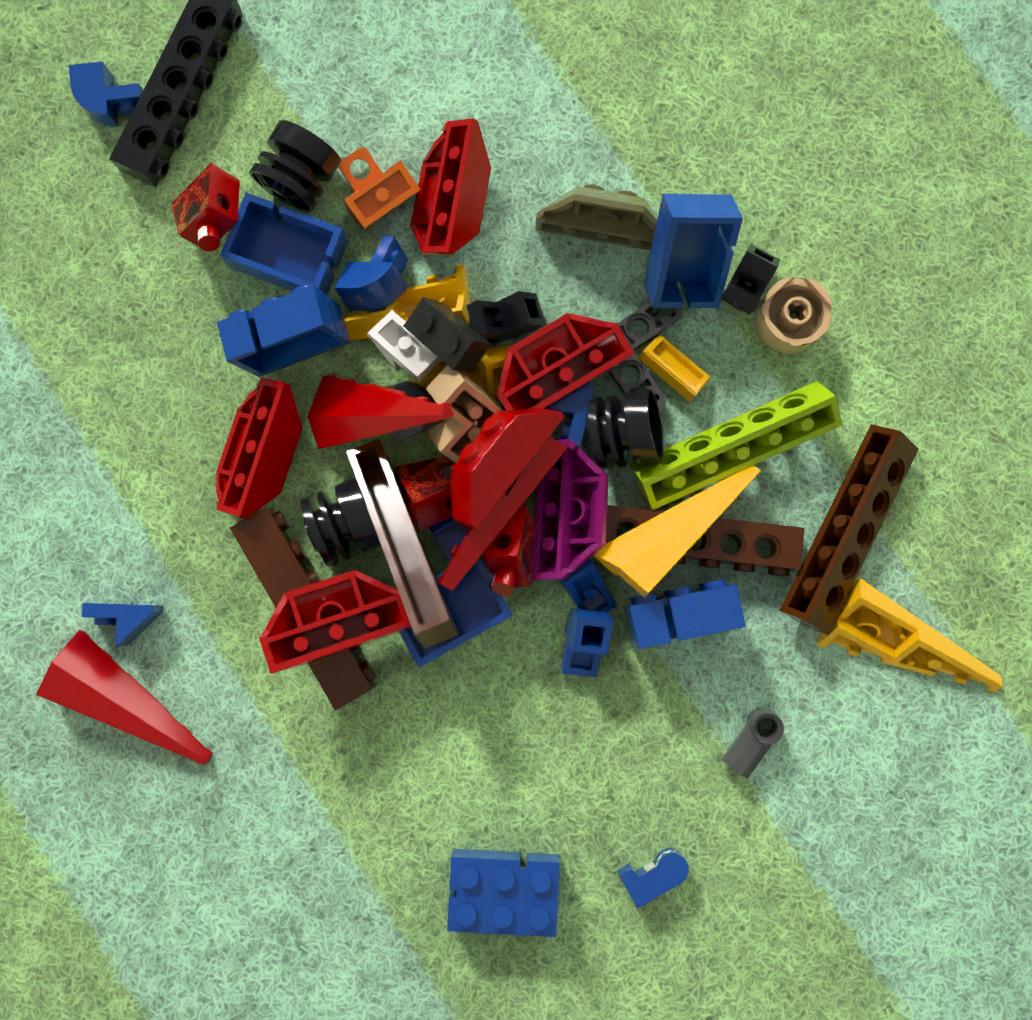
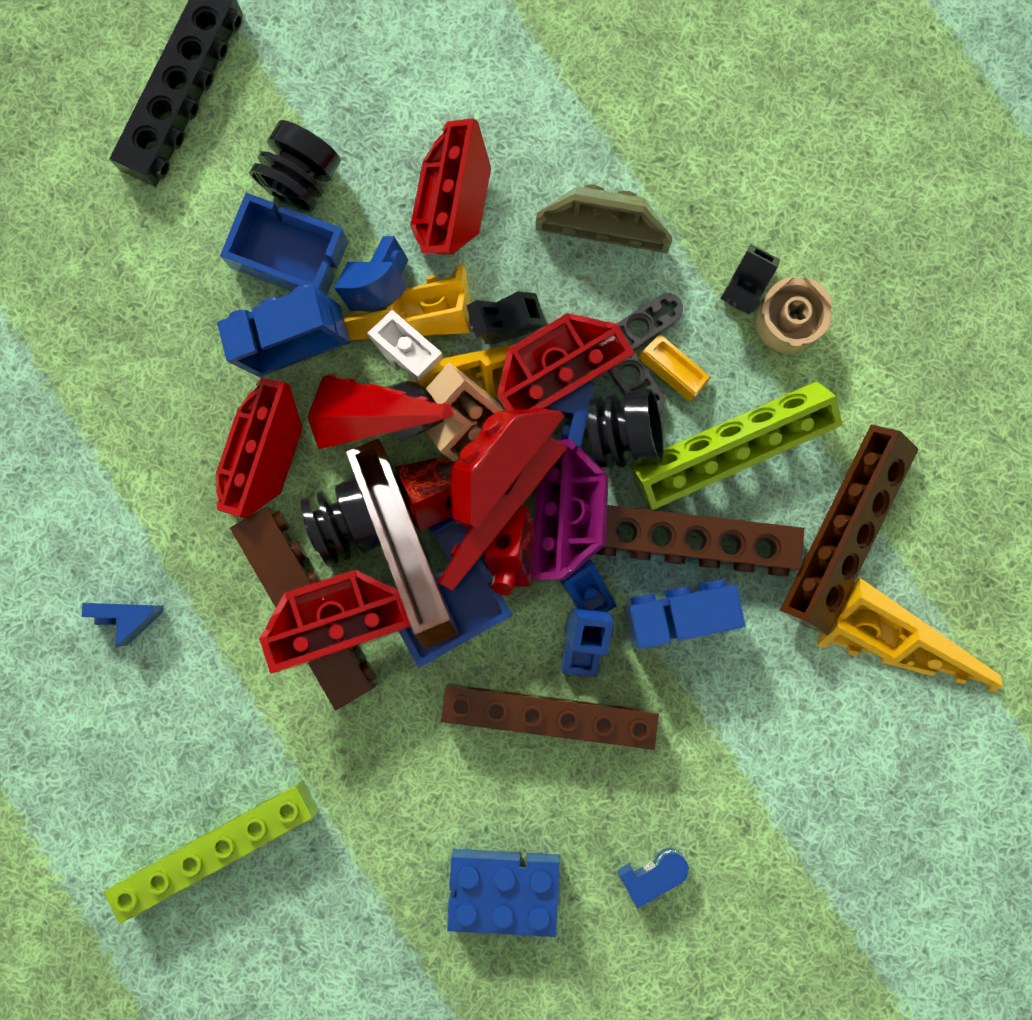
red wedge [36,630,213,765] -> none
blue brick [69,61,143,127] -> none
red torso [172,163,240,251] -> none
orange piece [338,147,420,230] -> none
pearl dark grey brick [403,297,492,373] -> none
yellow wedge [594,466,761,598] -> none
blue piece [644,194,743,308] -> none
dark grey piece [721,708,784,779] -> none
none -> lime brick [103,780,319,925]
none -> reddish brown brick [441,684,659,750]

